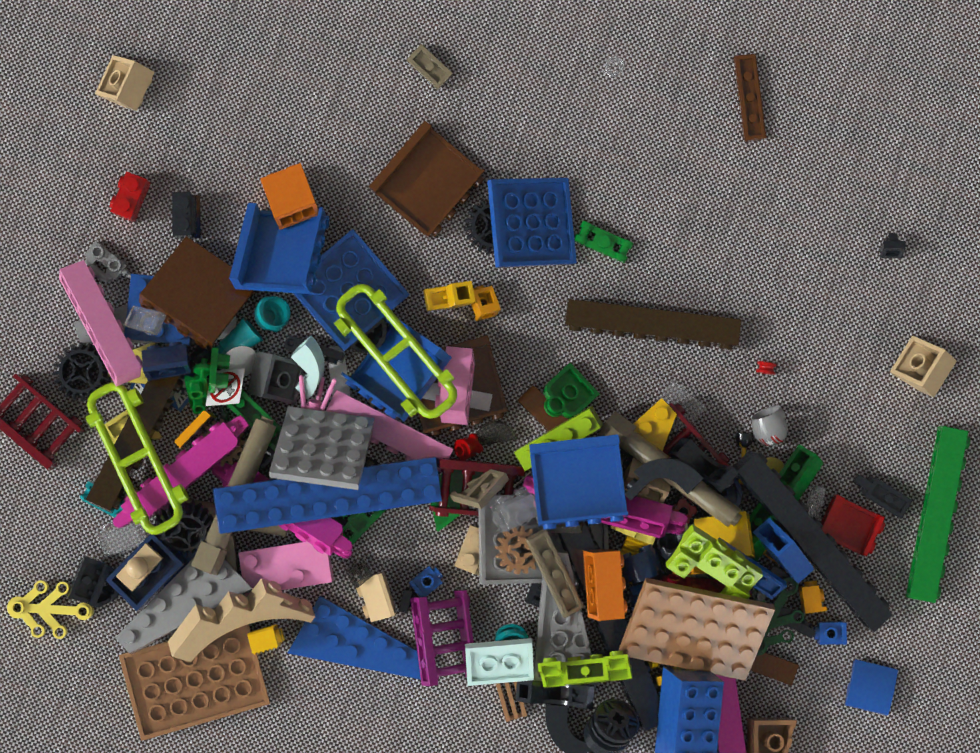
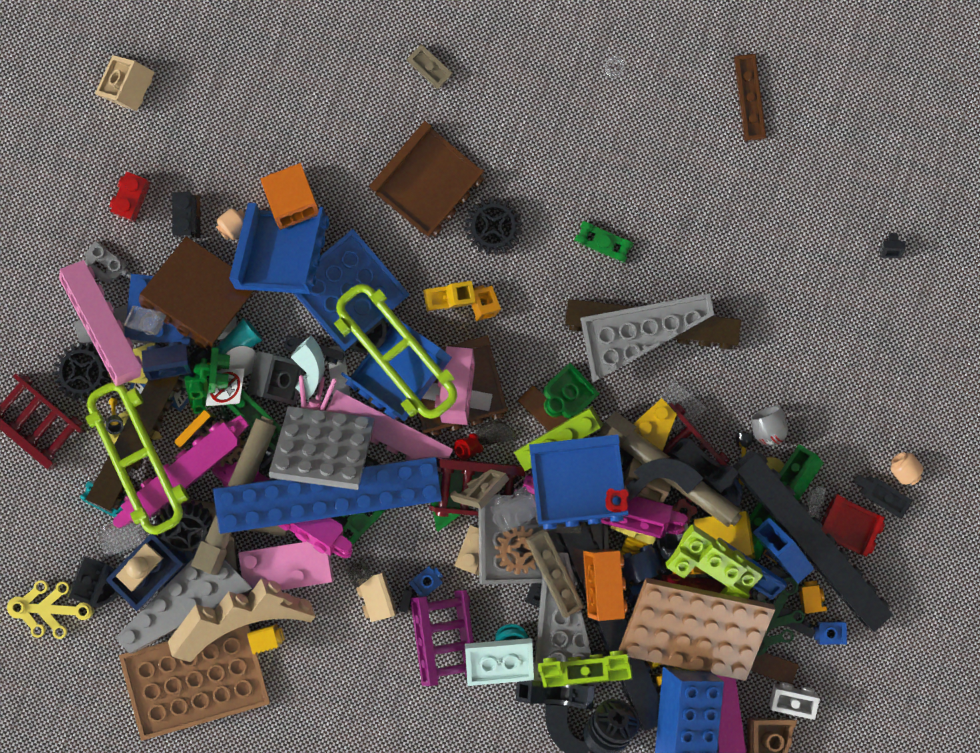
teal helmet [254,296,291,332] -> none
blue wing [288,596,421,680] -> none
blue plate [487,178,577,268] -> none
medium nougat tile [496,682,527,722] -> none
red bush [756,361,777,375] -> none
blue slope [845,659,898,716] -> none
tan slope [890,336,957,397] -> none
green brick [905,426,970,603] -> none
none -> black hinge [106,397,124,434]
none -> light nougat head [216,208,245,240]
none -> light grey wing [580,293,714,382]
none -> red brick [605,488,629,513]
none -> white brick [769,682,820,720]
none -> light nougat head [890,452,924,485]

